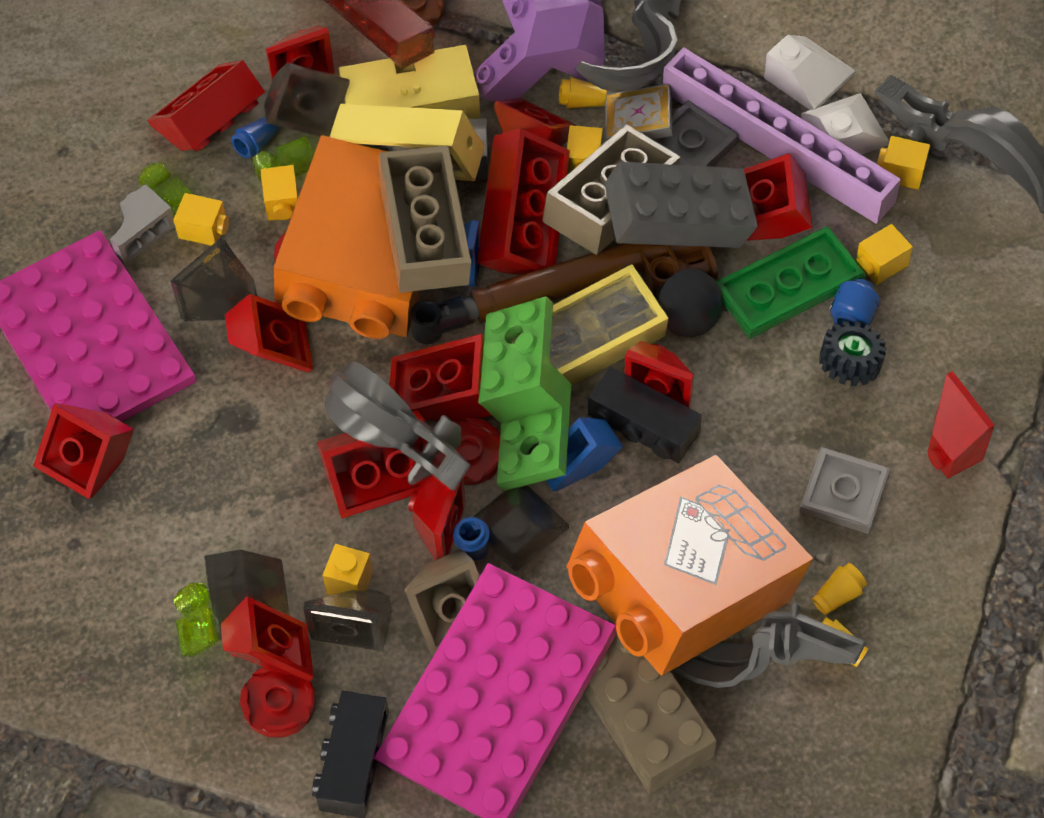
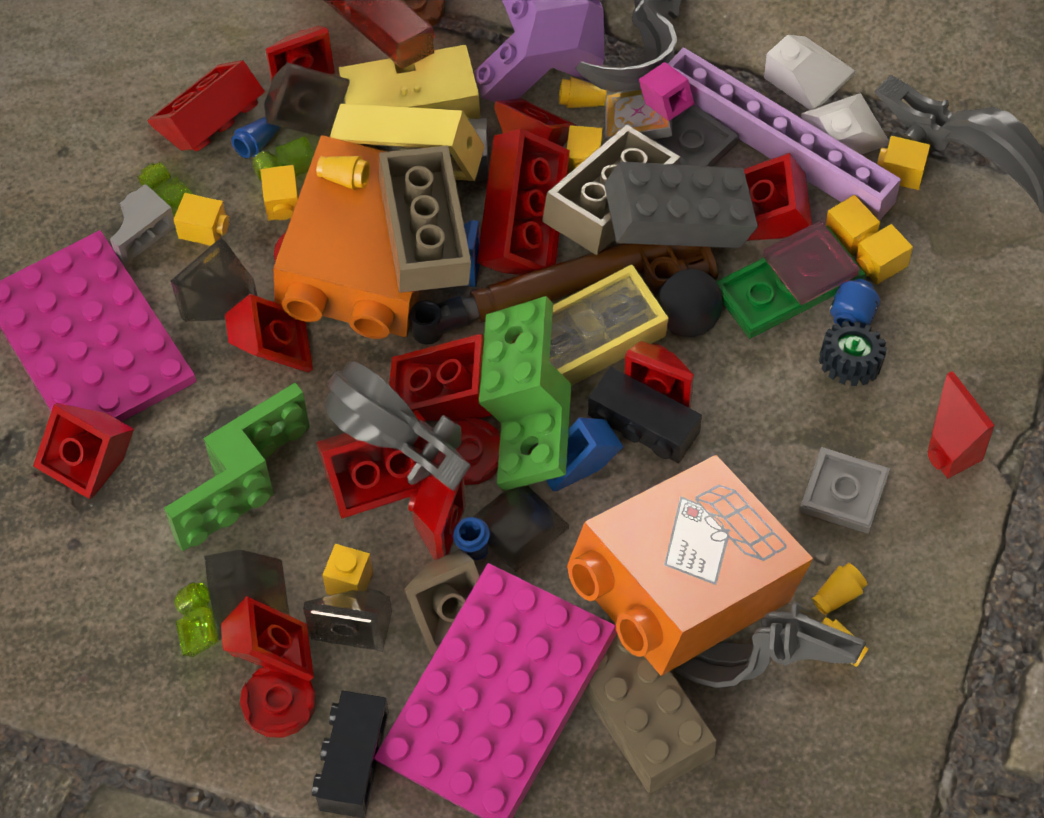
none -> bright green bracket [164,383,310,551]
none -> yellow cone [317,156,370,190]
none -> dark pink brick [639,62,694,121]
none -> clear pink tile [763,220,860,305]
none -> yellow brick [825,195,880,256]

